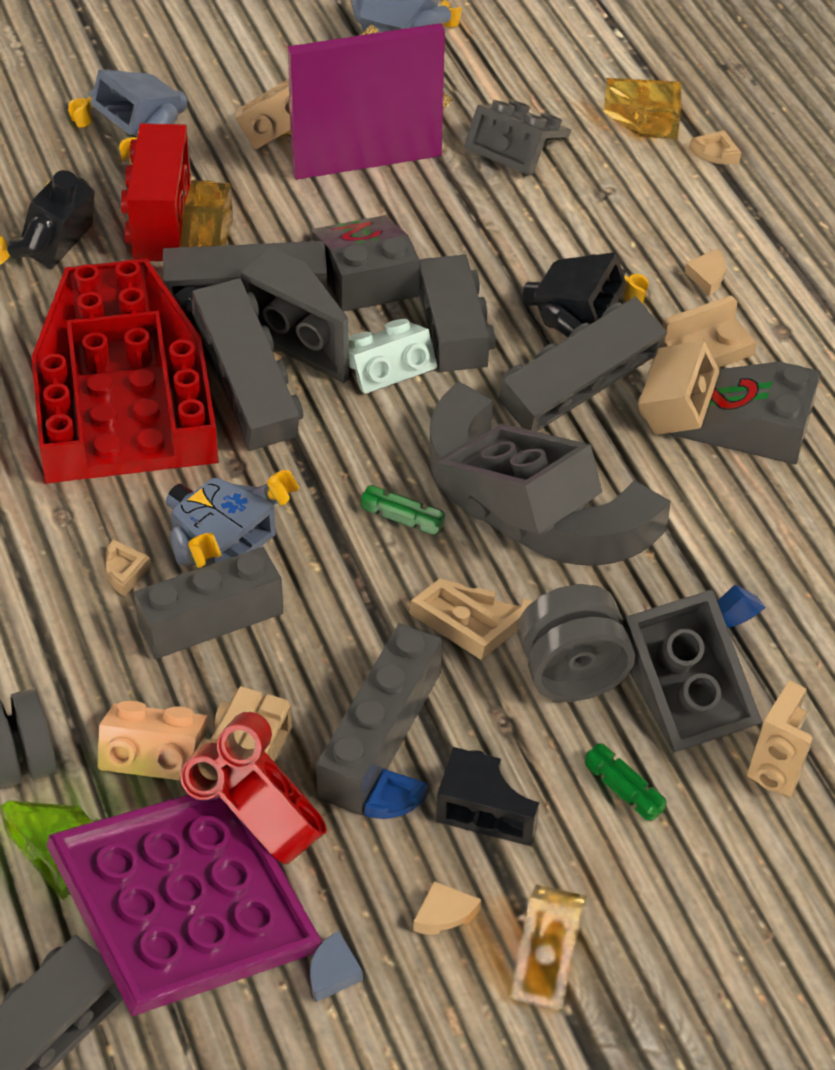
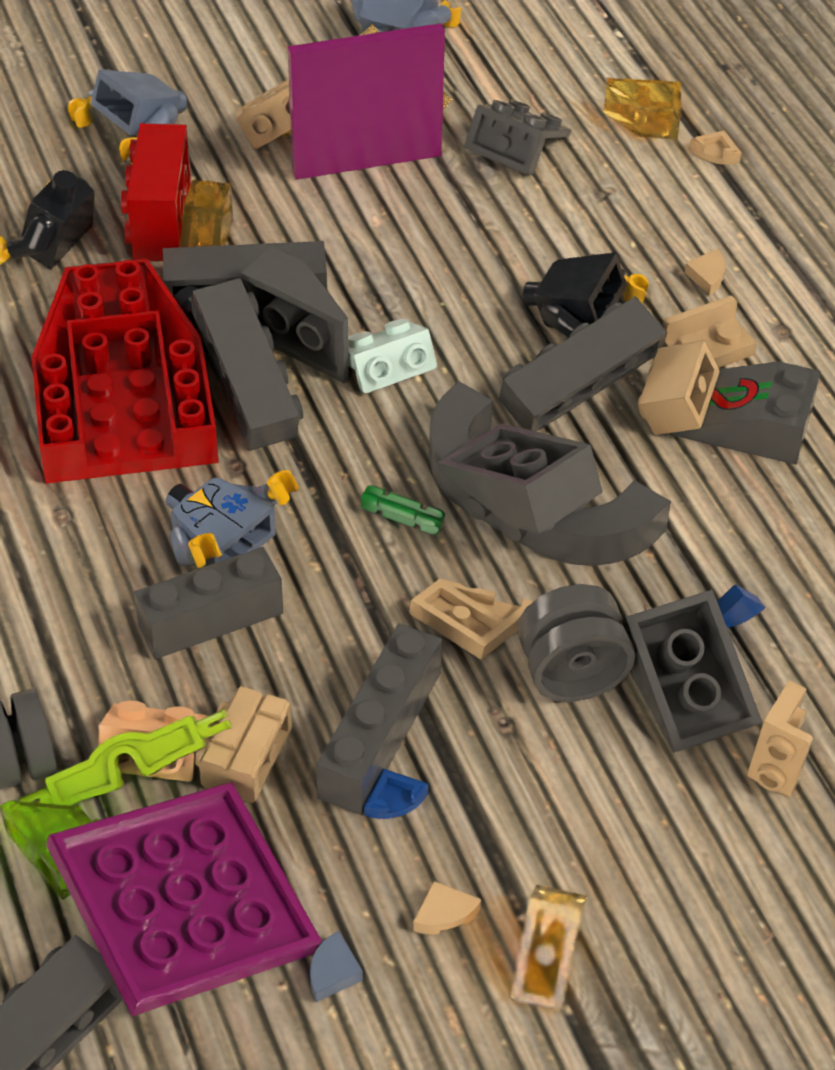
tan tile [105,539,151,597] -> none
red piece [180,712,327,865] -> none
dark grey slope [310,215,420,312] -> none
dark grey brick [419,254,495,372] -> none
black arch [436,747,539,846] -> none
green axle [584,743,667,821] -> none
none -> lime piece [20,709,232,817]

